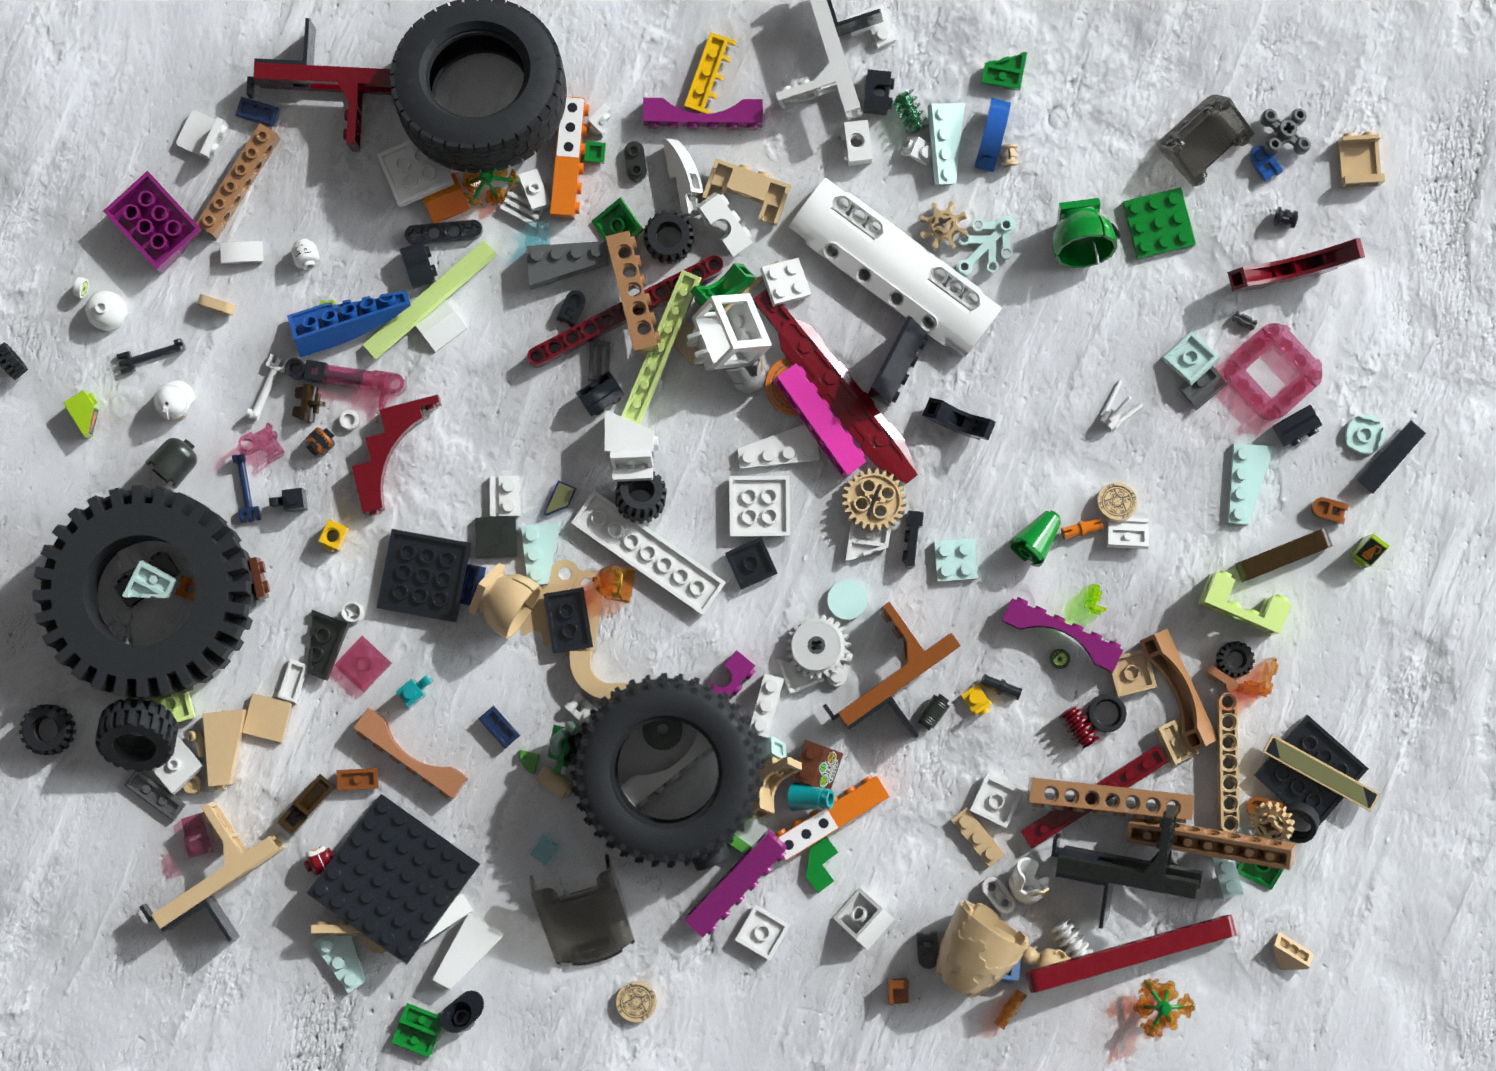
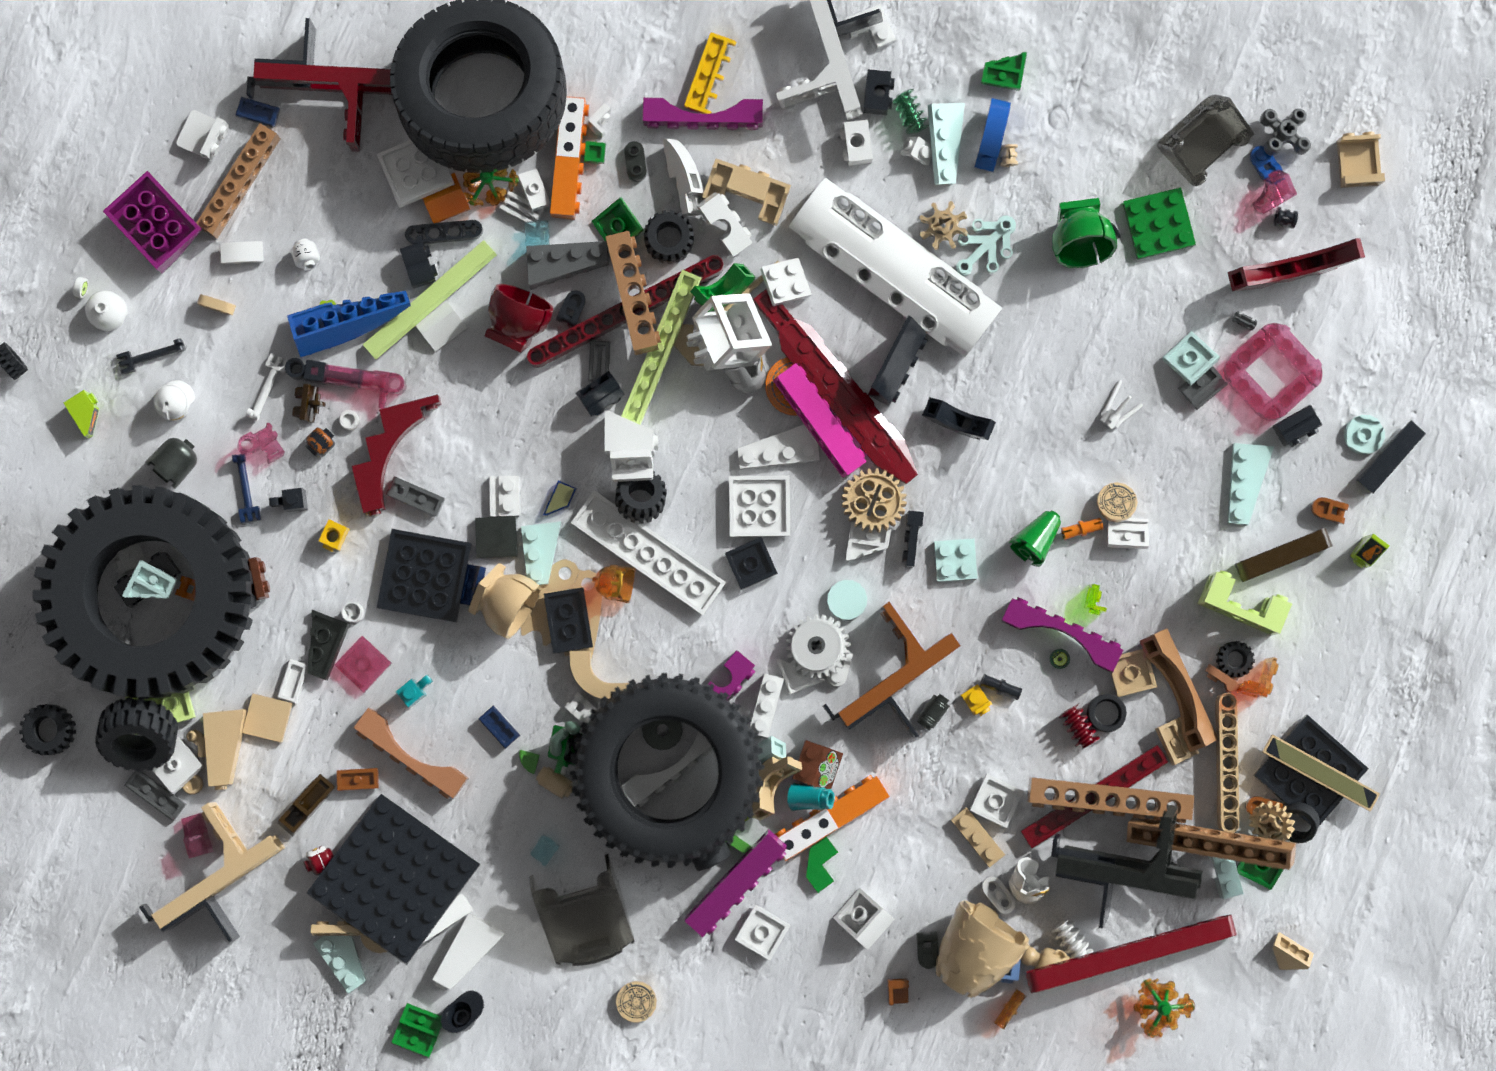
none -> dark grey plate [386,476,445,517]
none -> dark red plate [484,284,553,353]
none -> clear pink arch [1252,170,1297,214]

